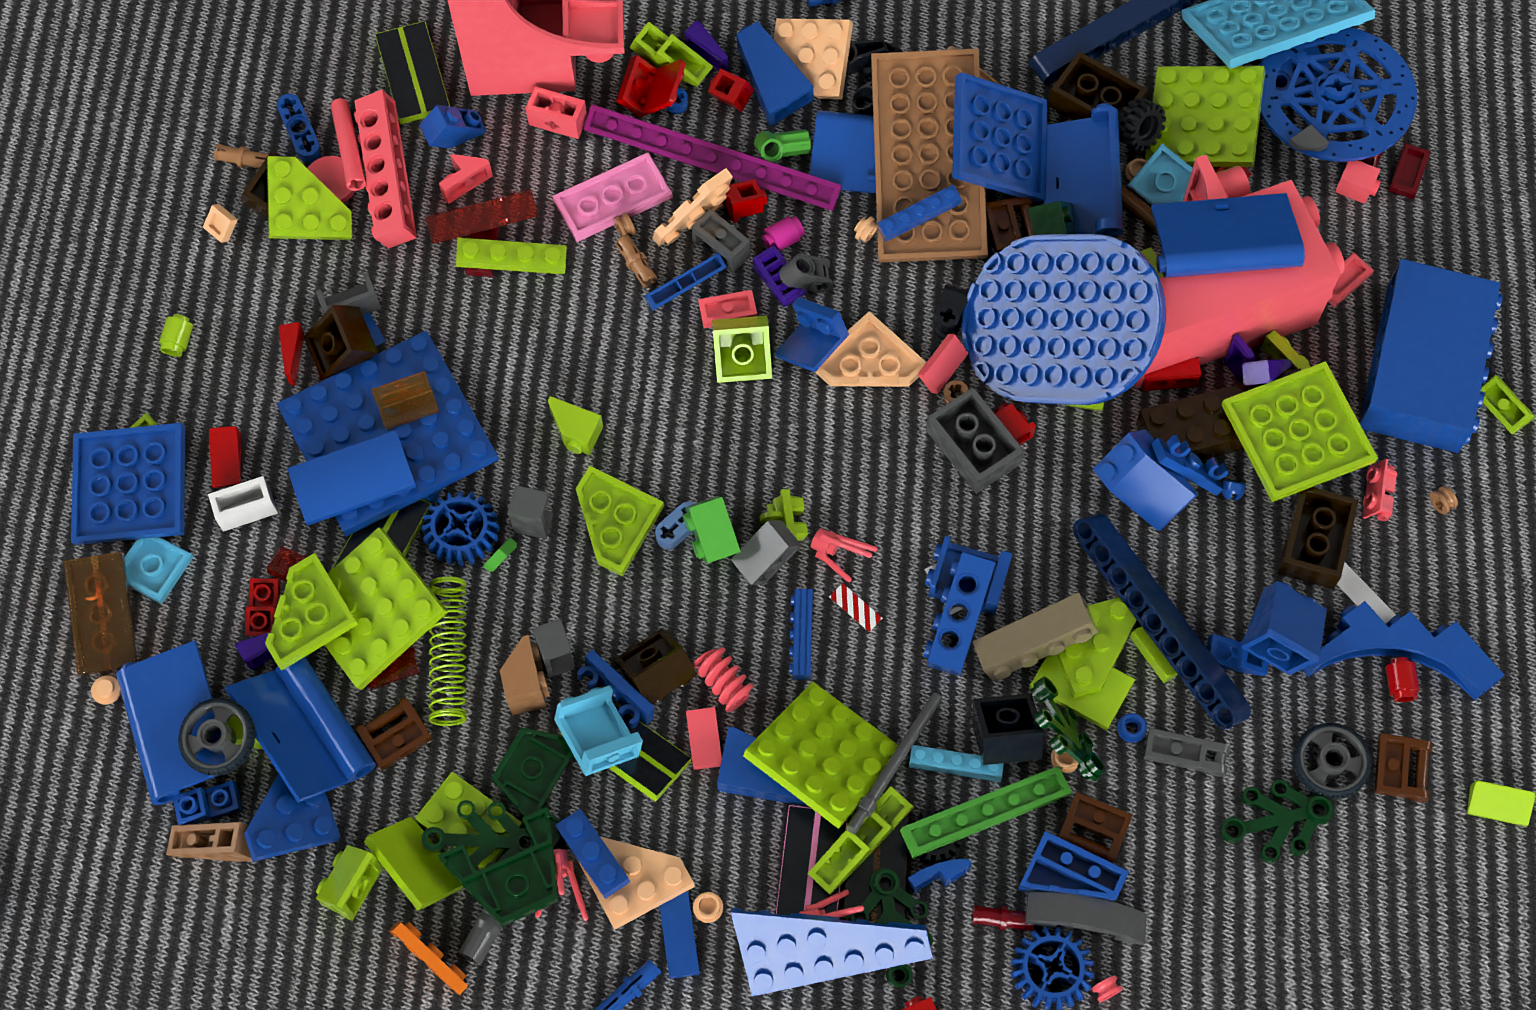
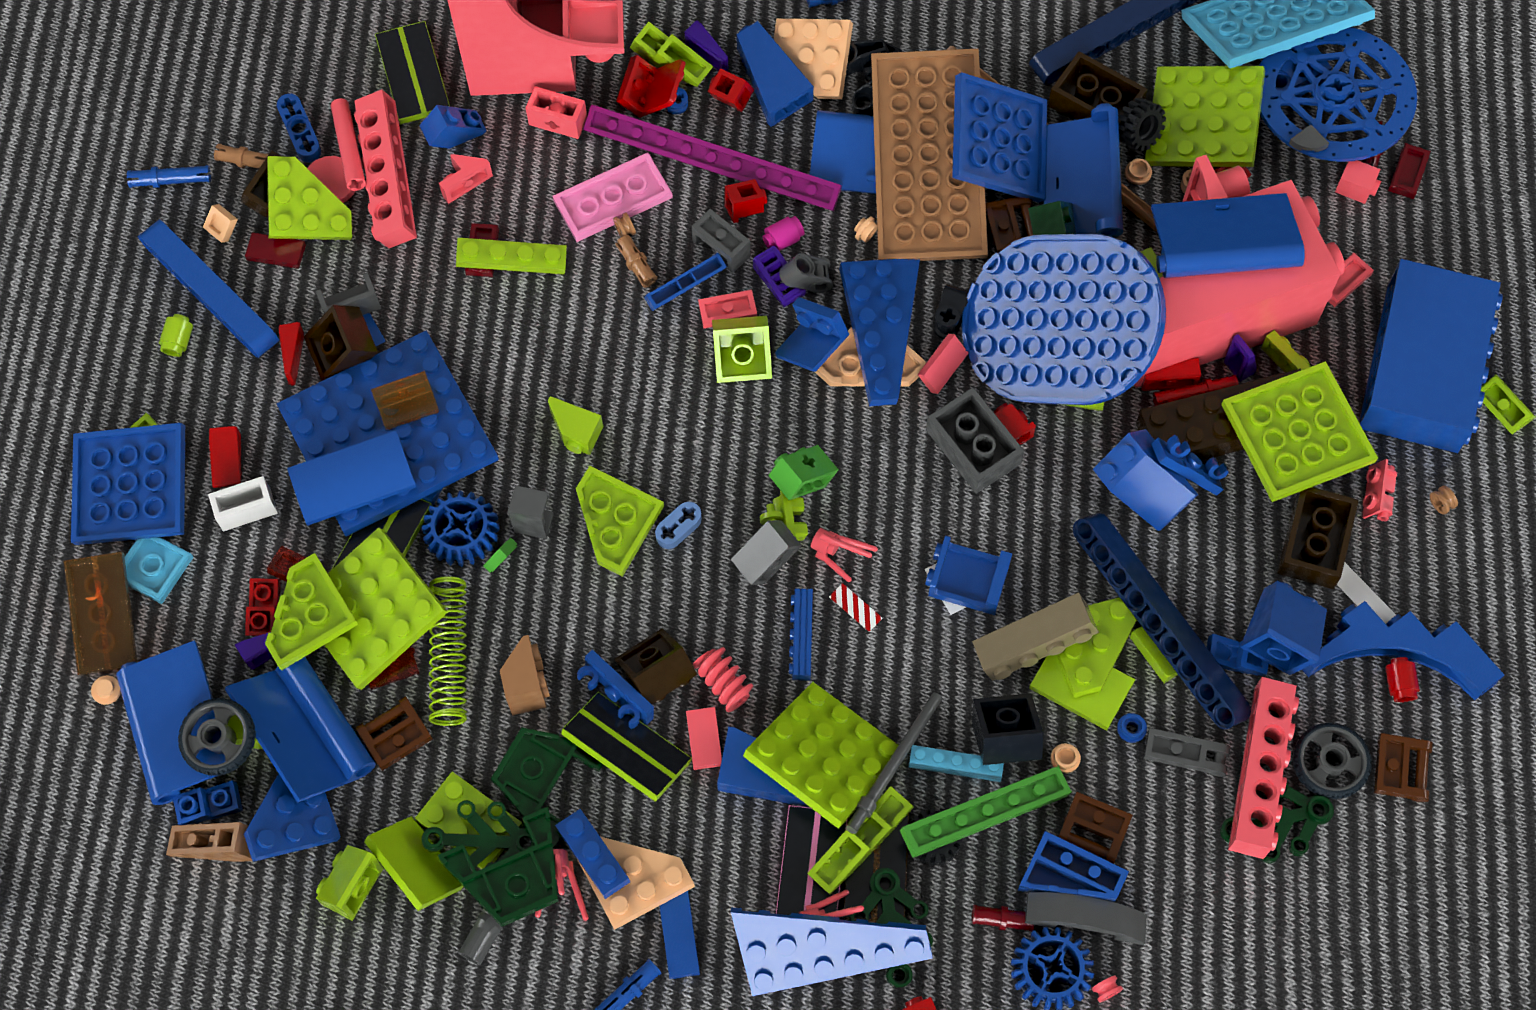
orange wing [388,922,468,995] -> none
clear red arch [425,188,538,244] -> none
dark grey panel [532,619,575,678] -> none
medium azure panel [554,686,643,776] -> none
light nougat plate [652,168,733,246] -> none
bright green brick [682,496,741,563] -> none
light nougat plate [693,892,723,923] -> none
bright green piece [754,129,811,162] -> none
blue piece [878,184,962,242] -> none
blue slope [907,859,972,894] -> none
blue brick [923,552,996,677] -> none
medium nougat bush [943,380,968,404] -> none
dark green plant [1031,676,1105,781] -> none
medium azure tile [1127,144,1193,206] -> none
blue hinge [1222,479,1246,501] -> none
slope [1242,359,1292,386] -> none
lime slope [1467,780,1536,827] -> none
none -> blue pin [127,165,211,188]
none -> blue beam [138,219,280,358]
none -> dark red tile [245,232,306,269]
none -> bright green brick [768,445,839,500]
none -> blue wing [839,259,920,406]
none -> red pin [1153,375,1239,406]
none -> coral brick [1228,677,1299,859]

